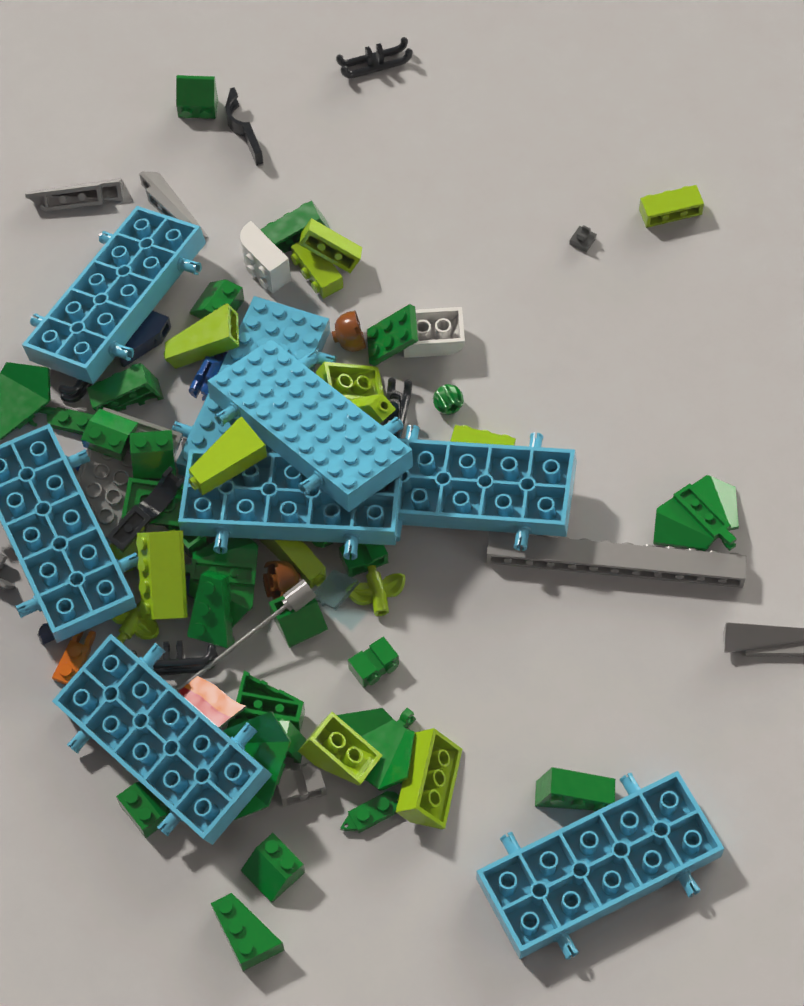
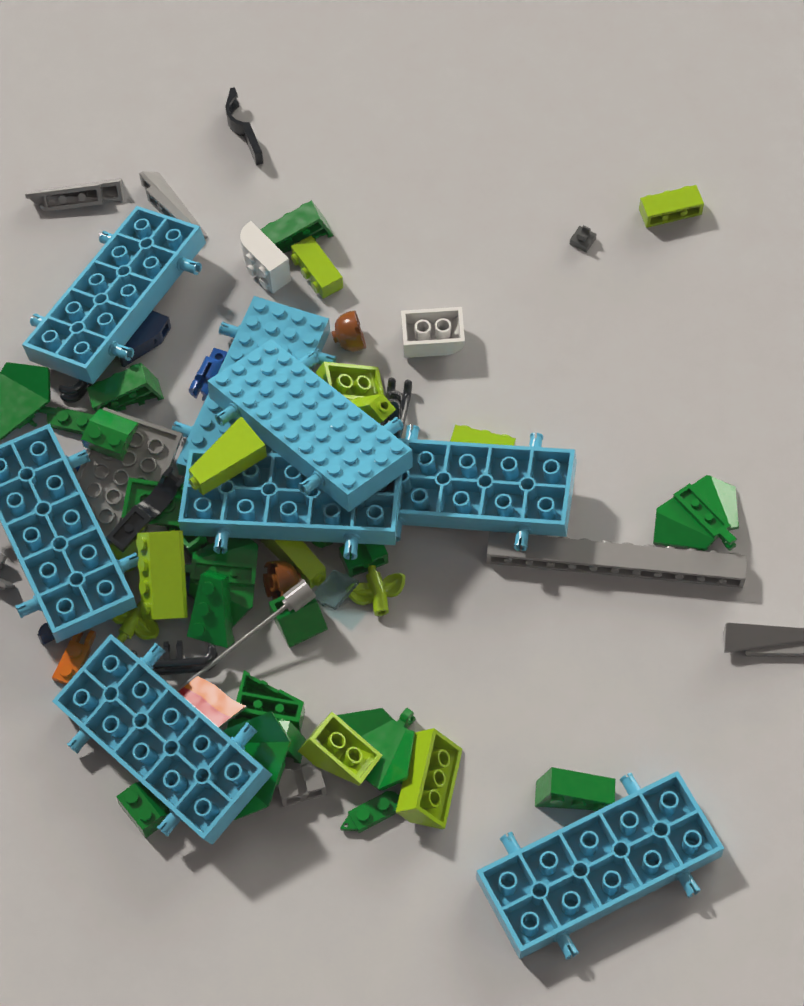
green slope [130,430,176,480] -> none
lime slope [164,303,239,369] -> none
green slope [176,75,218,119] -> none
green slope [189,279,244,319] -> none
green wedge [211,893,285,971] -> none
green slope [241,833,305,903] -> none
lime brick [299,218,362,273] -> none
black piece [336,37,413,78] -> none
green brick [348,636,399,688] -> none
green plate [367,304,418,366] -> none
green piece [433,384,464,415] -> none

